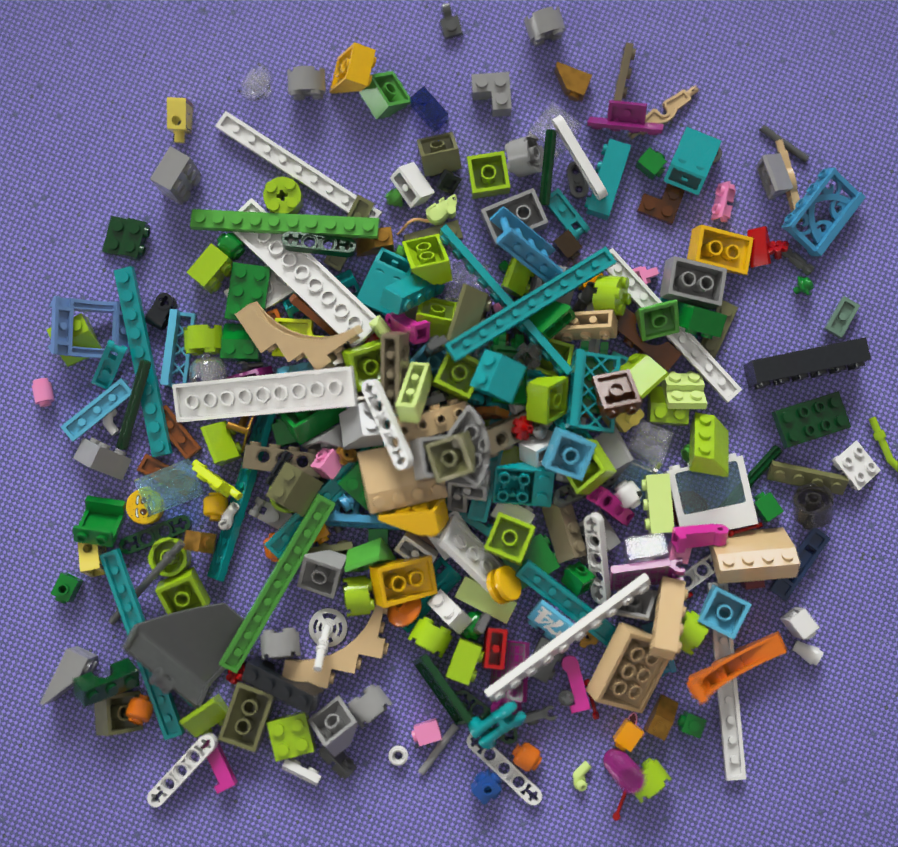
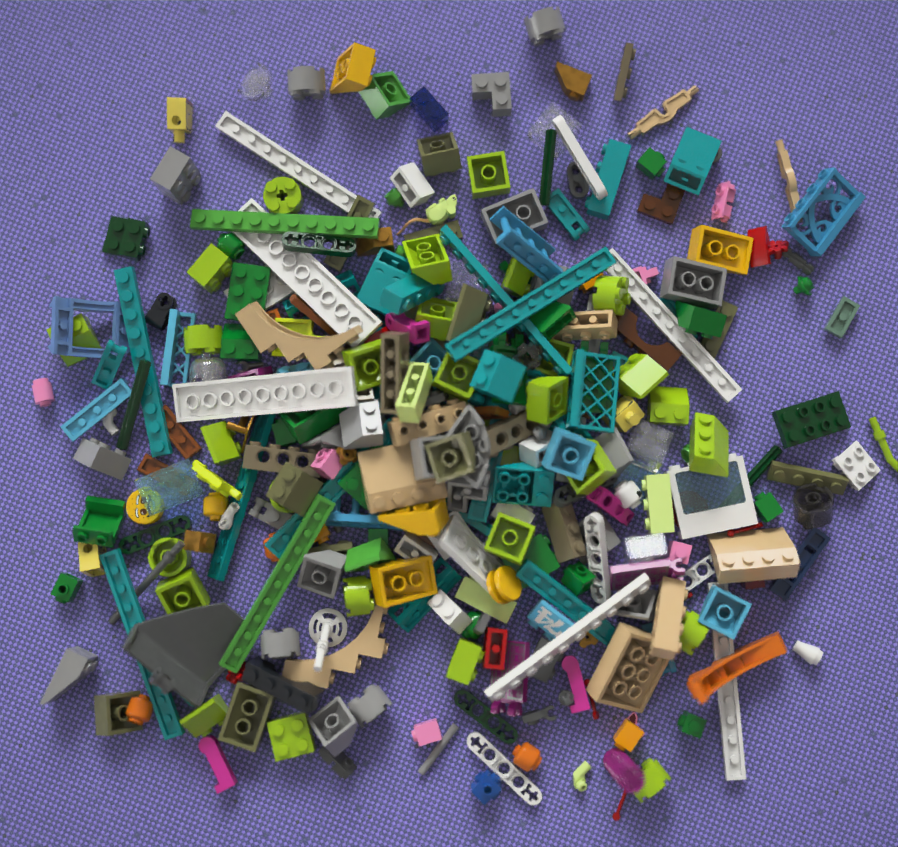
dark green arch [73,658,140,708] -> none
white beam [147,733,218,807] -> none
black axle [266,450,293,486] -> none
white plate [282,758,321,786] -> none
dark azure plate [338,493,355,512] -> none
white beam [362,379,414,470] -> none
yellowish green slope [369,315,391,339] -> none
orange dish [387,598,422,627] -> none
white plate [388,745,408,766] -> none
lime brick [408,616,453,658] -> none
dark green plate [412,653,473,726] -> none
dark grey plate [424,335,448,359] -> none
black plate [435,169,462,195] -> none
dark grey plate [440,3,463,40] -> none
teal piece [467,701,527,750] -> none
light grey brick [505,134,544,178] -> none
red plant [512,416,534,440] -> none
dark brown brick [552,230,582,262] -> none
dark grey axle [572,282,597,312] -> none
magenta bracket [587,100,664,135] -> none
plate [591,369,642,419] -> none
bright green slope [635,299,680,341] -> none
pearl gold slope [643,694,679,741] -> none
yellowish green plate [661,371,707,409] -> none
dark pink leg [671,524,729,553] -> none
black brick [743,337,871,390] -> none
light grey slope [756,153,794,201] -> none
dark grey bar [759,124,809,163] -> none
white brick [780,607,820,640] -> none

